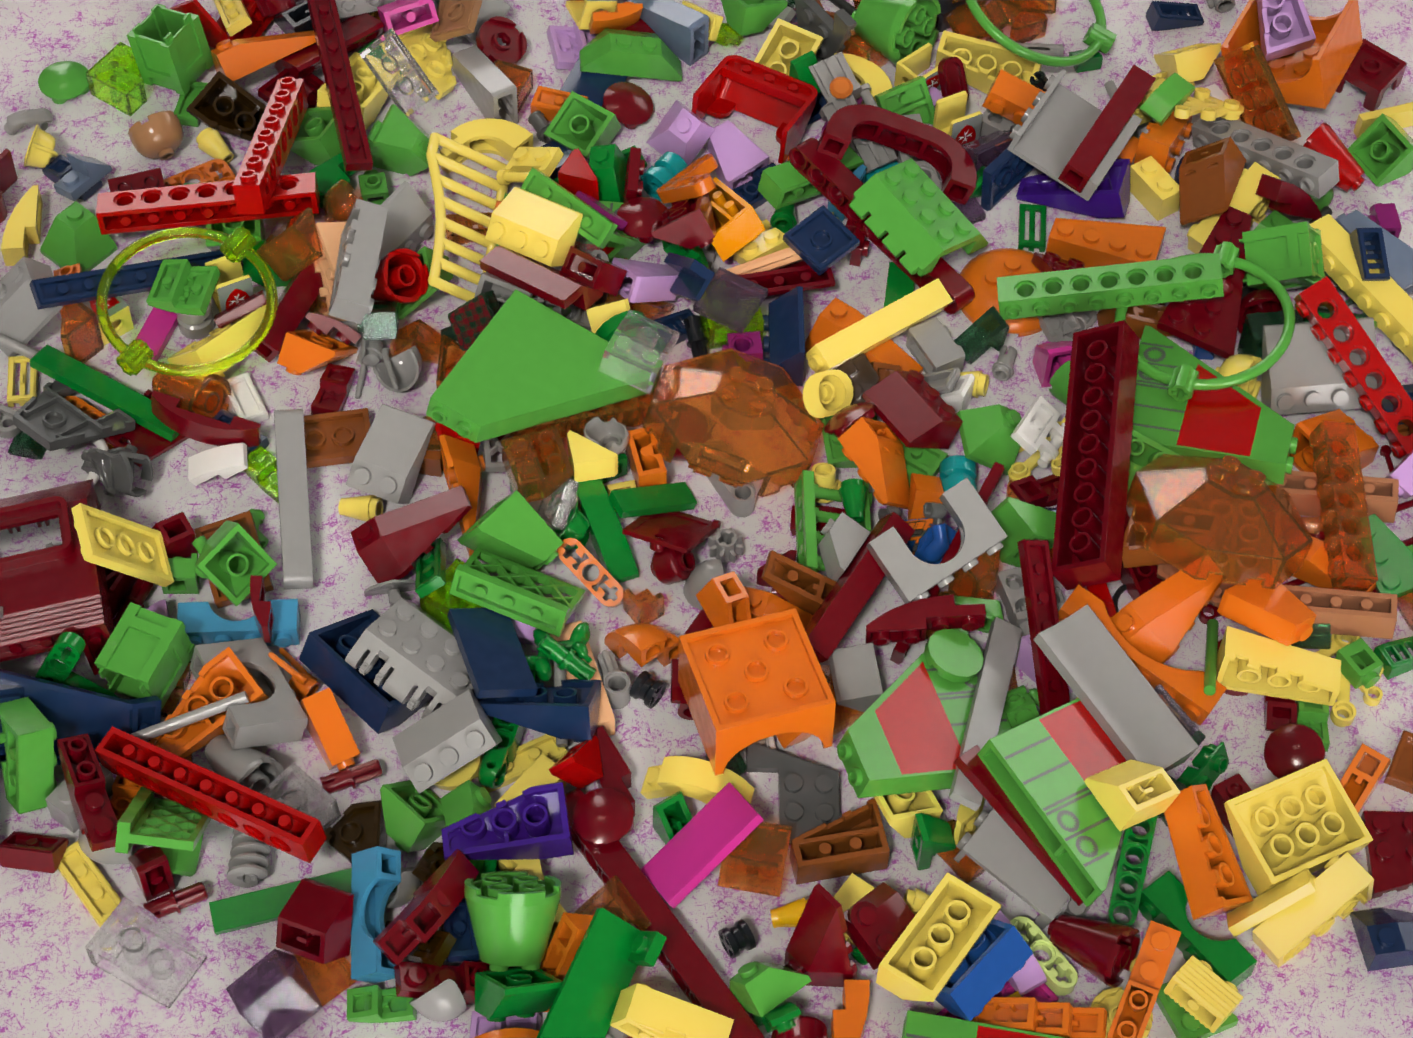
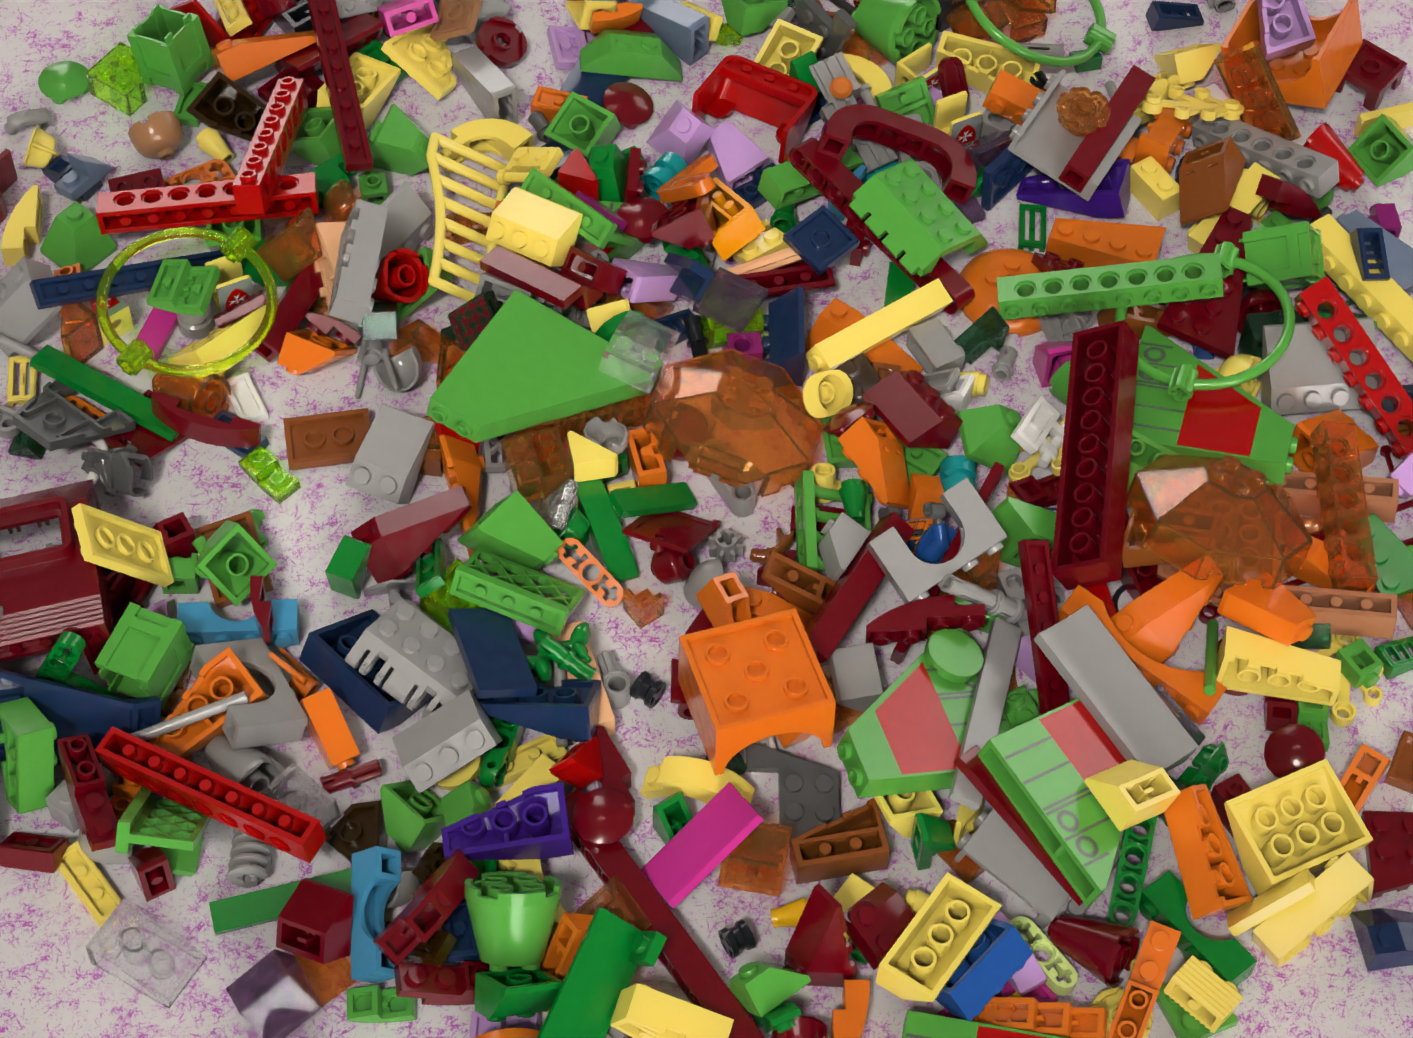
dark red axle [143,882,208,923] -> none
white slope [188,442,248,486] -> none
light grey beam [274,409,313,590] -> none
dark red slope [311,363,355,415] -> none
light yellow cone [338,495,384,522] -> none
clear slope [359,28,439,117] -> none
light grey helmet [409,979,466,1022] -> none
clear orange slope [494,60,533,113] -> none
orange brick [604,623,679,667] -> none
bright green slope [1140,72,1196,126] -> none
none -> green slope [325,535,372,599]
none -> dark orange piece [750,528,795,565]
none -> light grey pin [941,574,1024,624]
none -> clear orange plant [1055,87,1111,136]

